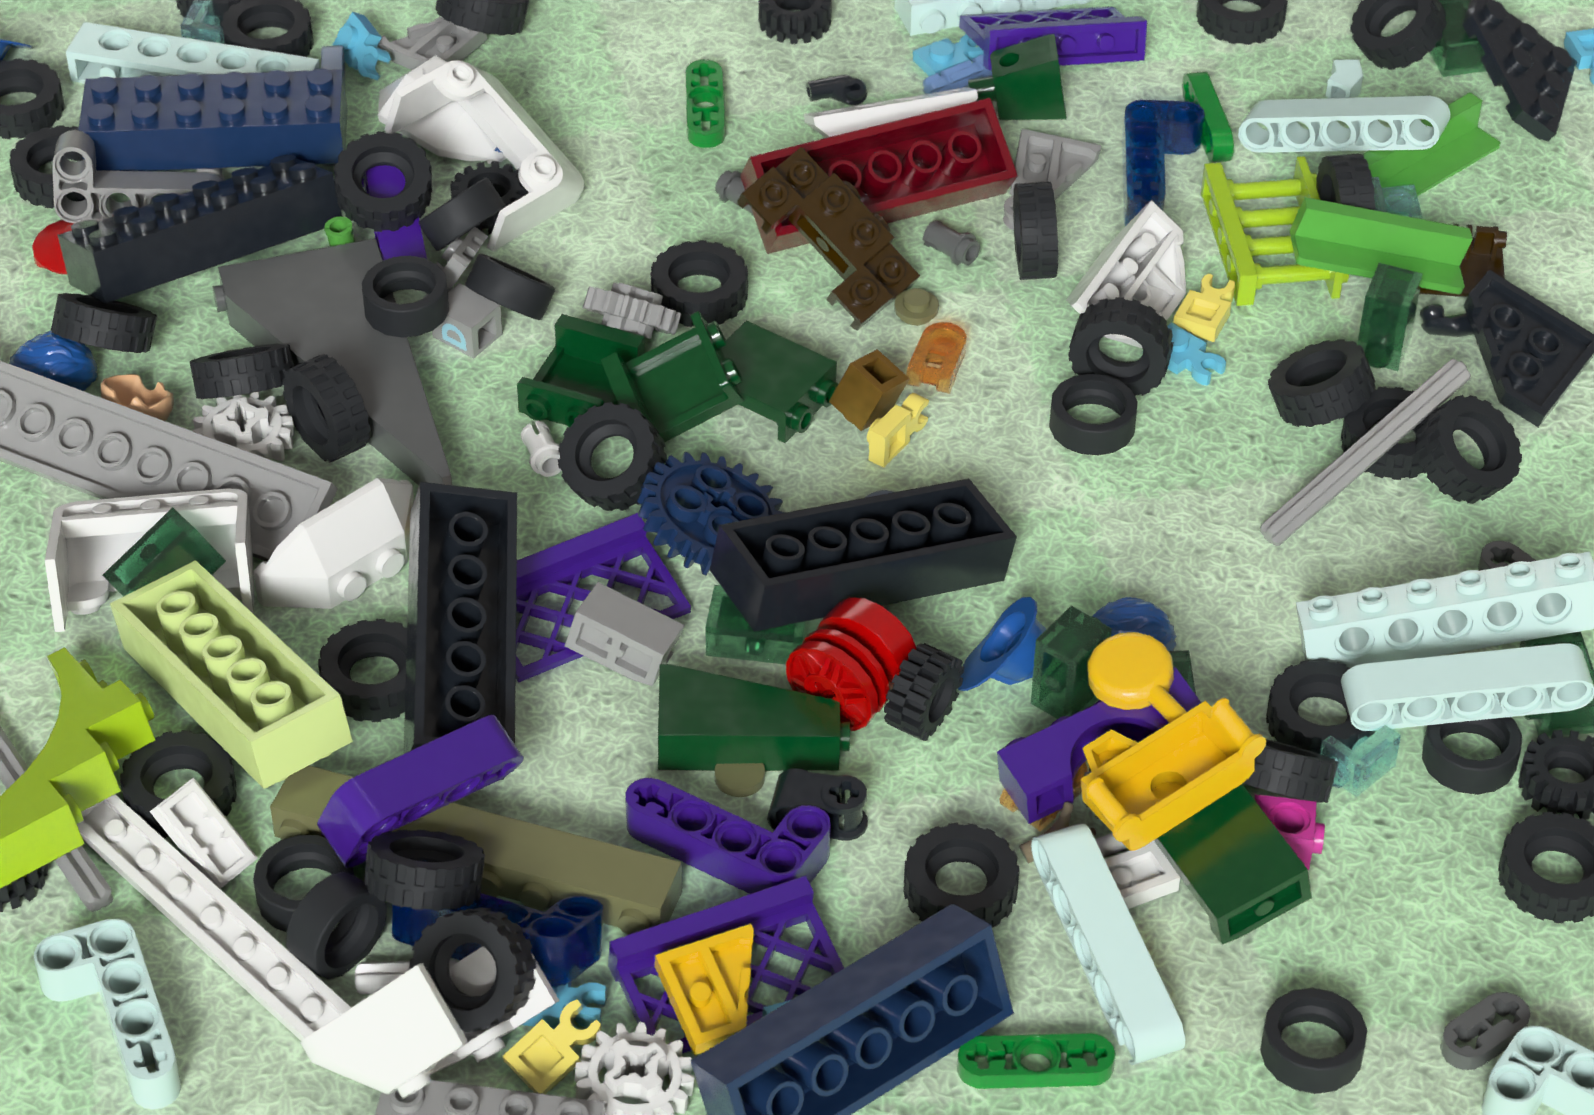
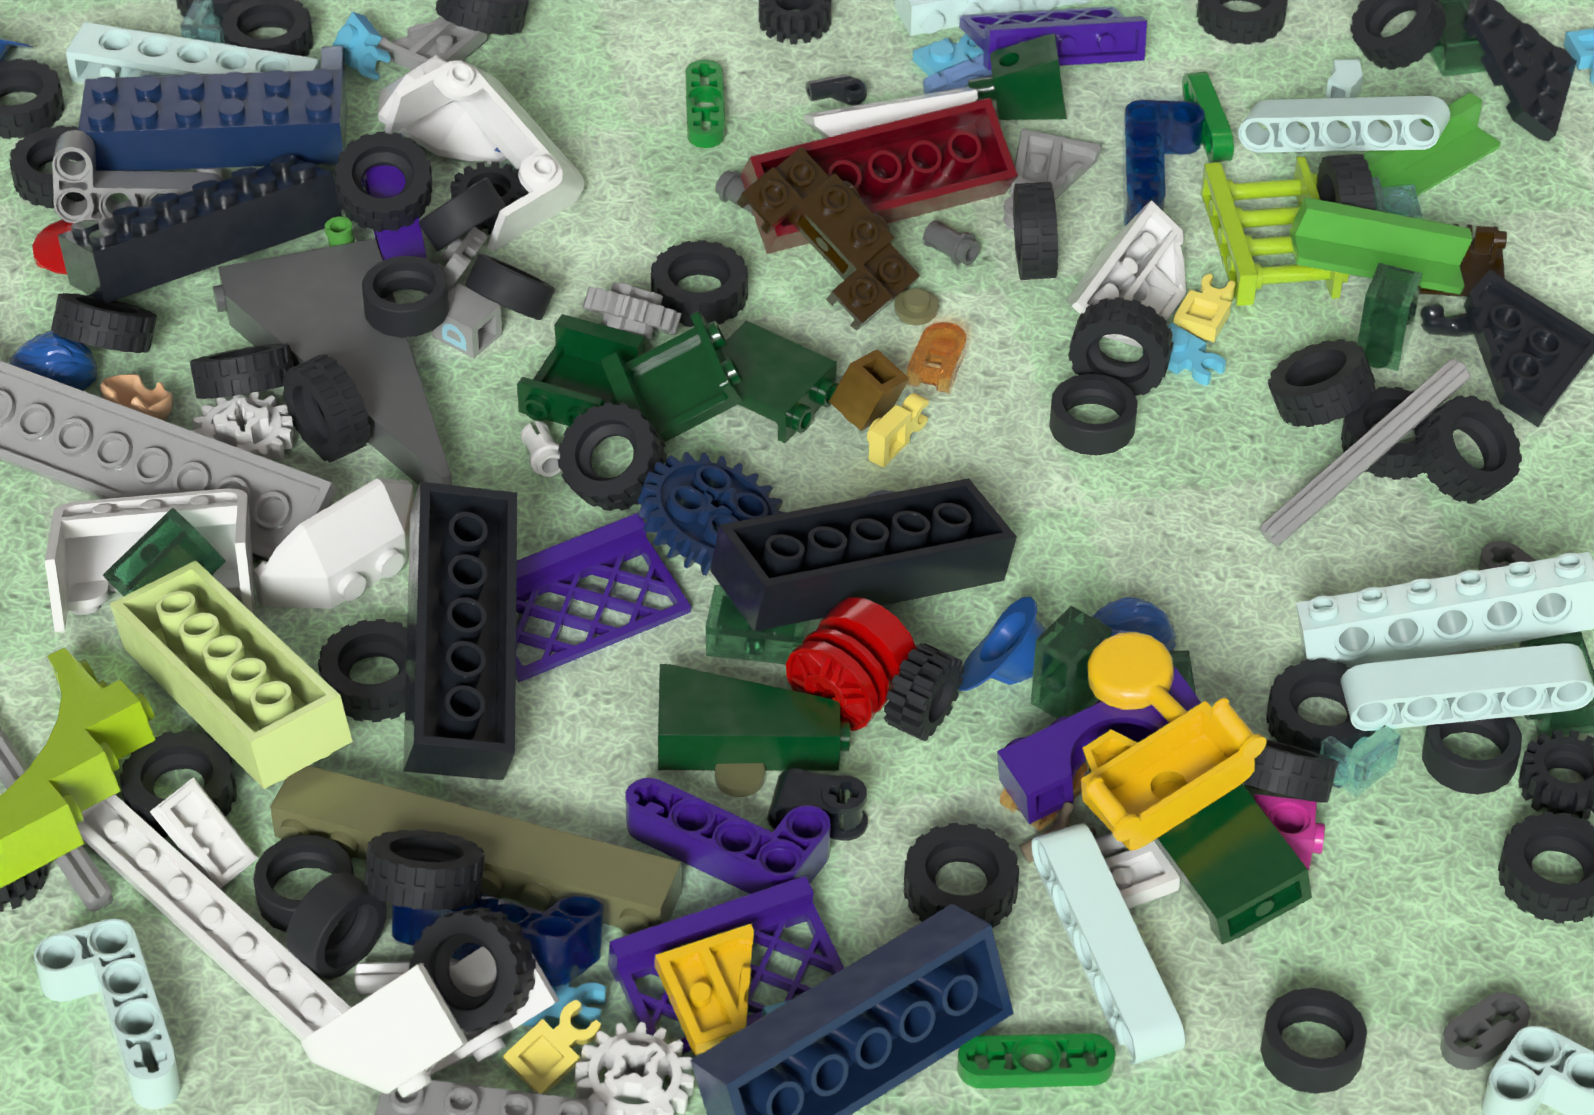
dark purple beam [317,715,524,868] -> none
light grey hinge [565,582,684,686] -> none

